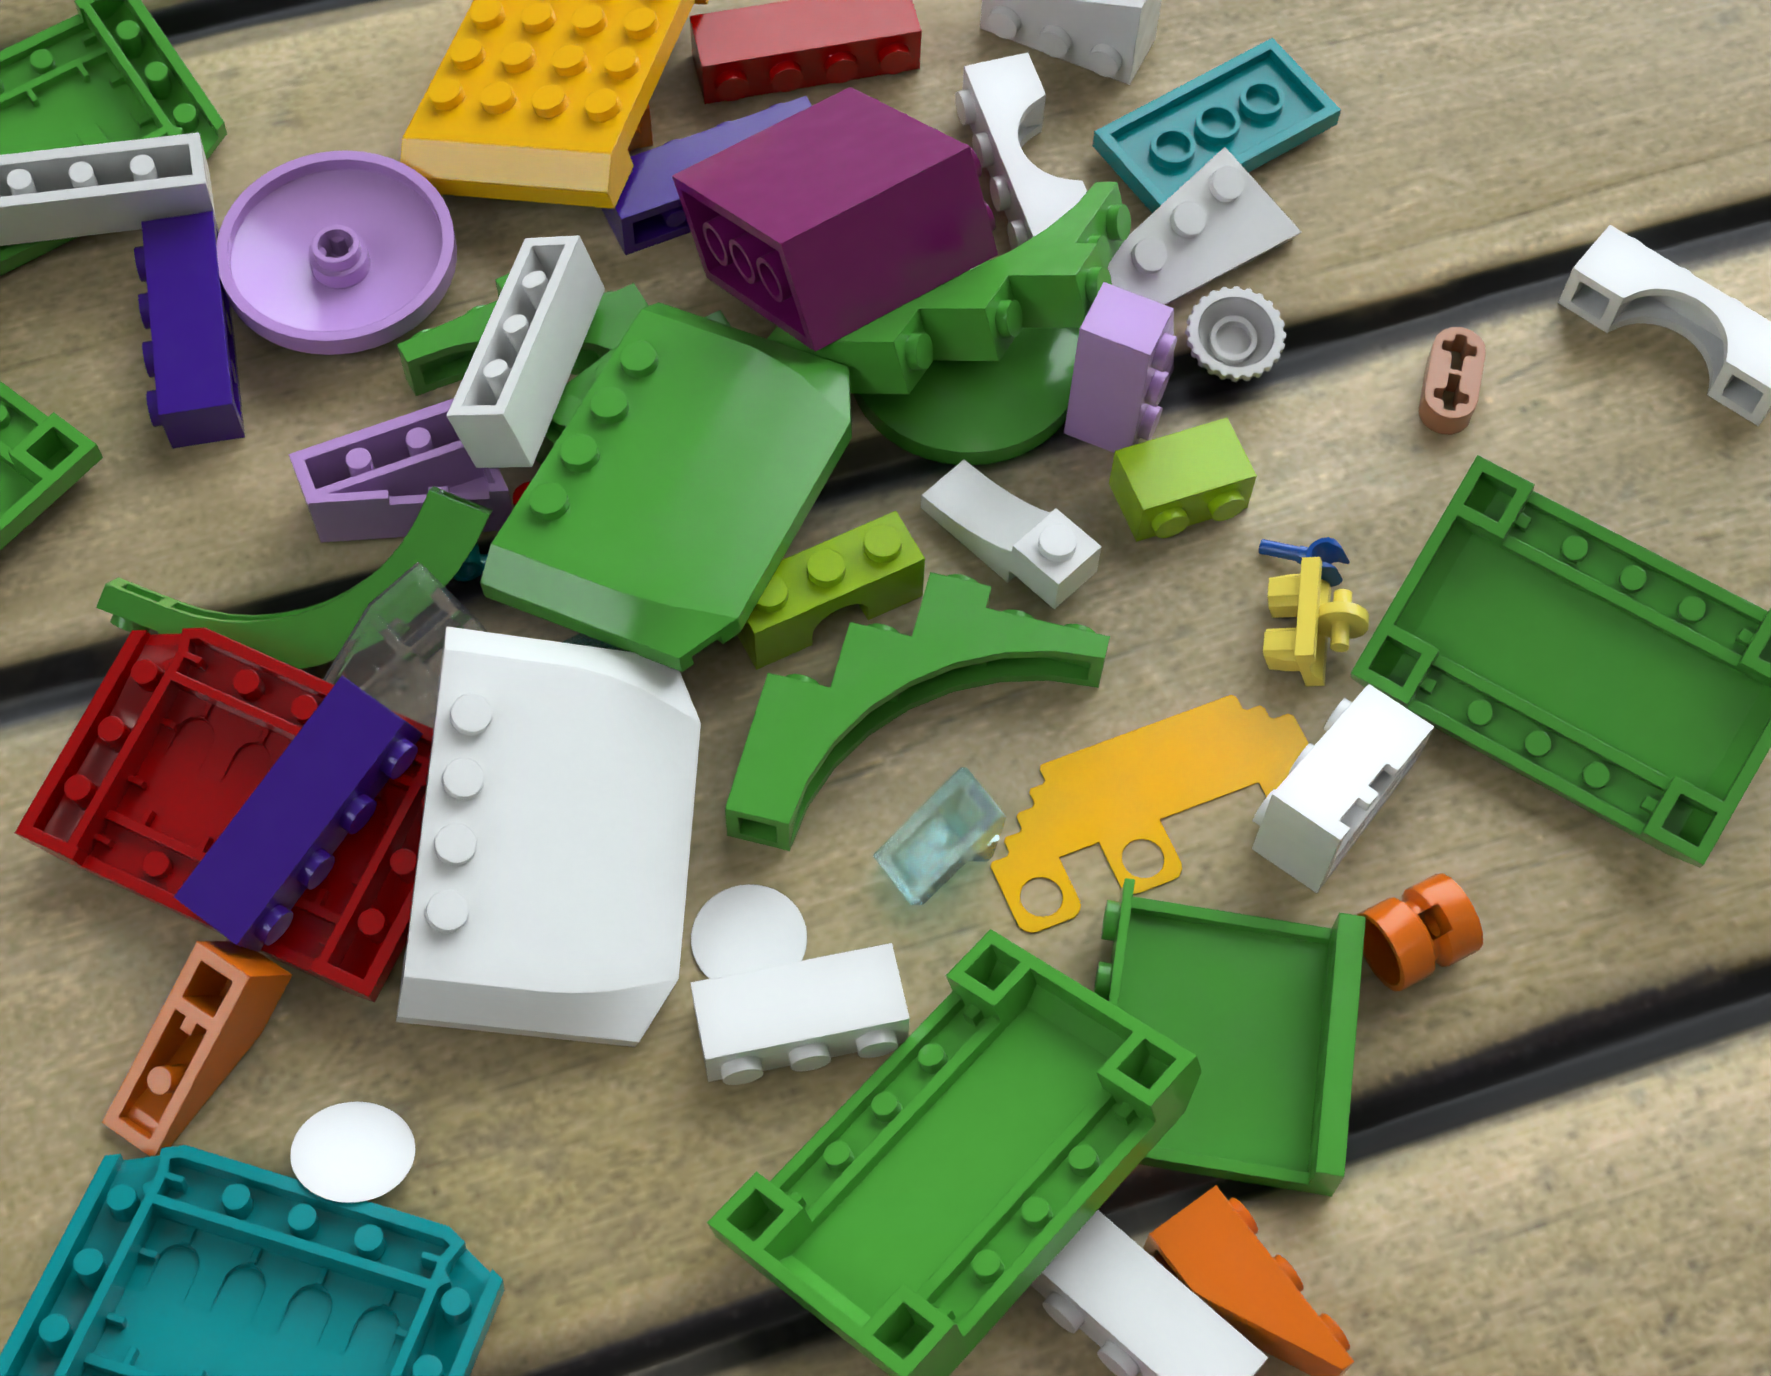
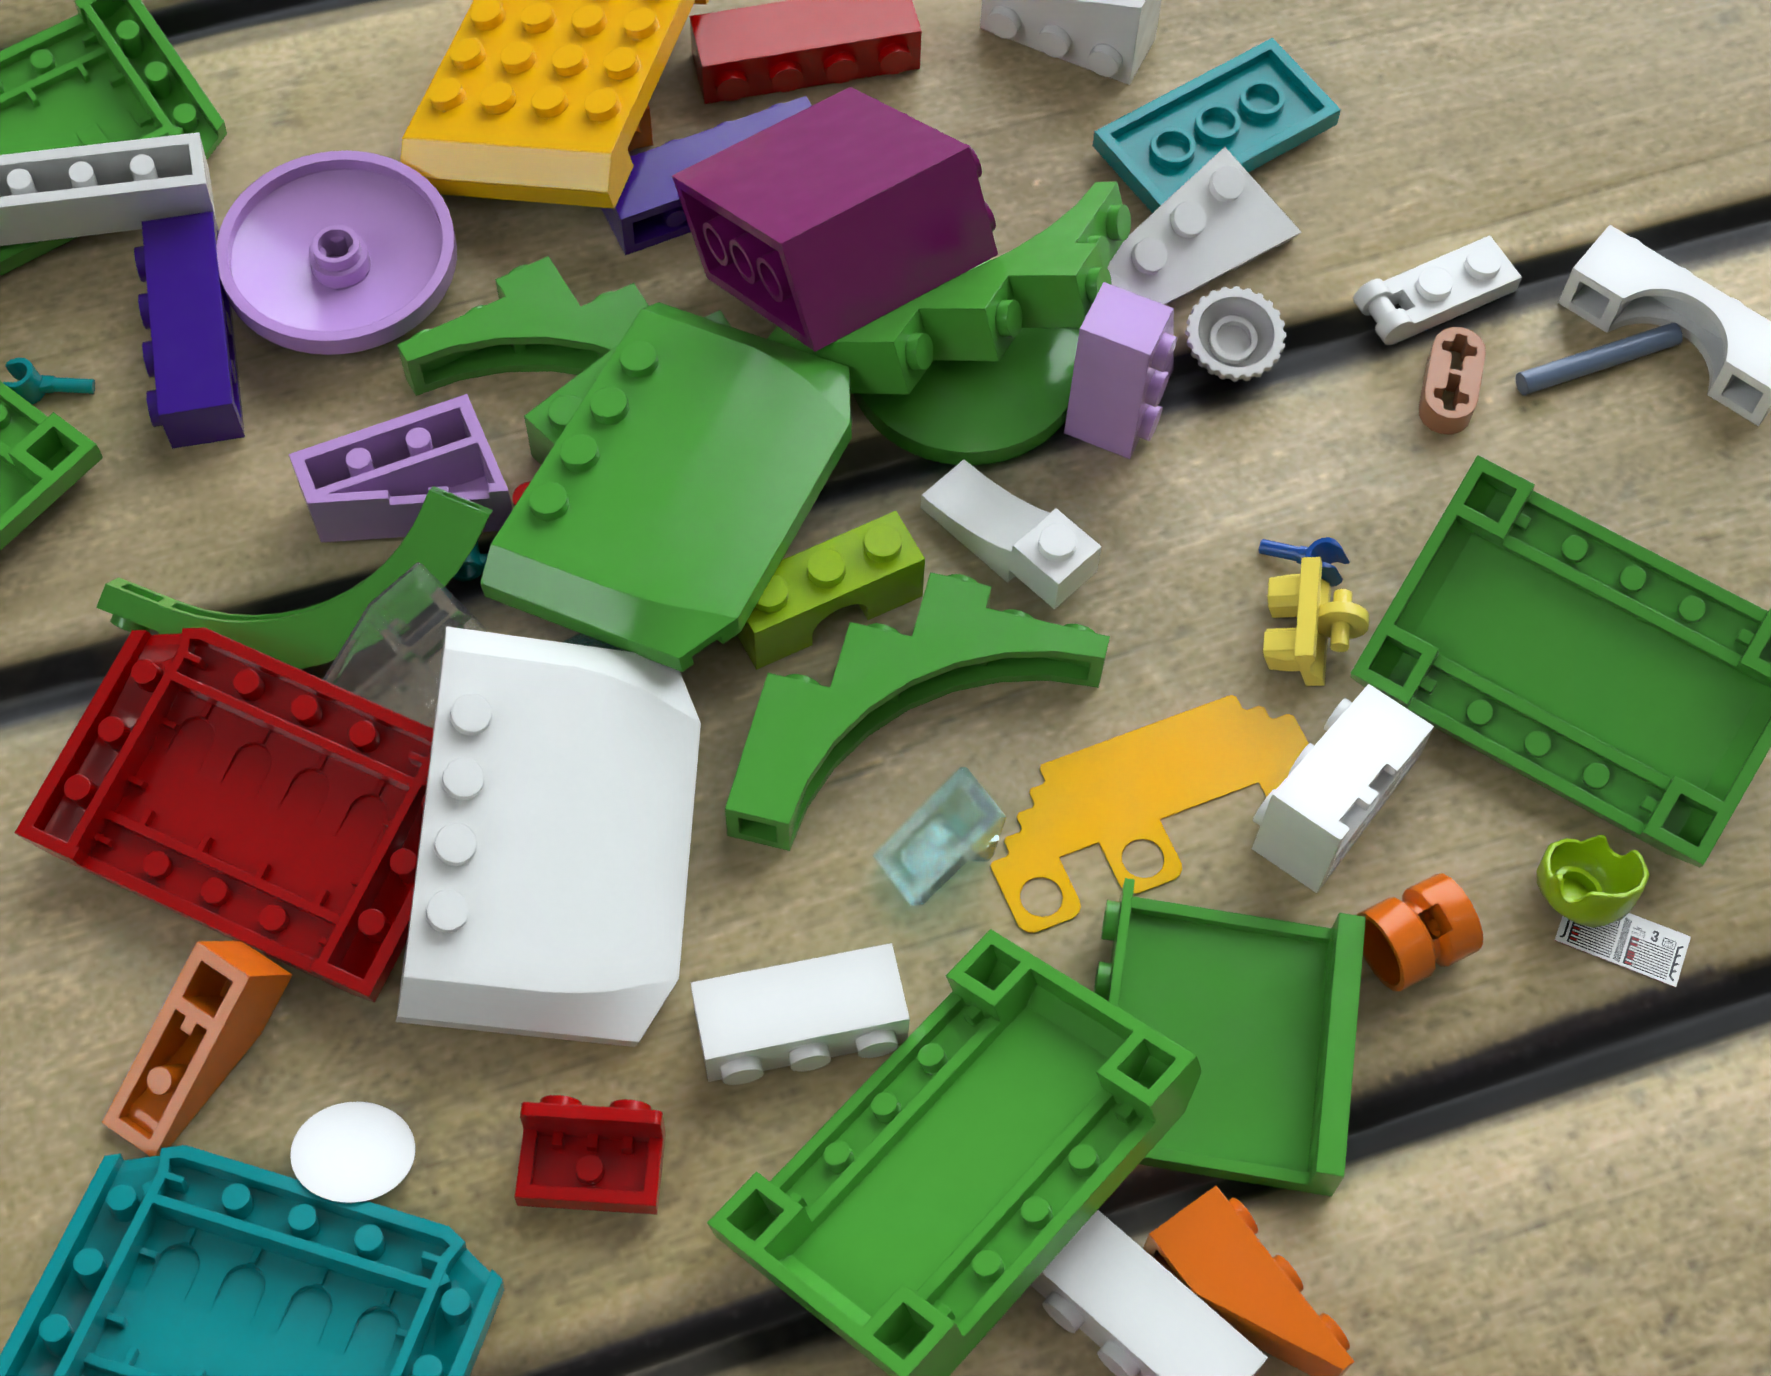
dark purple brick [174,675,423,952] -> none
white brick [446,235,605,468] -> none
white sticker [691,884,807,979] -> none
white arch [955,52,1087,250] -> none
lime brick [1109,417,1257,542] -> none
none -> teal hand [3,357,95,405]
none -> red bracket [514,1095,666,1215]
none -> white plate [1353,236,1522,345]
none -> sand blue bar [1515,322,1683,395]
none -> lime hair [1536,835,1650,928]
none -> white sticker [1555,913,1691,988]

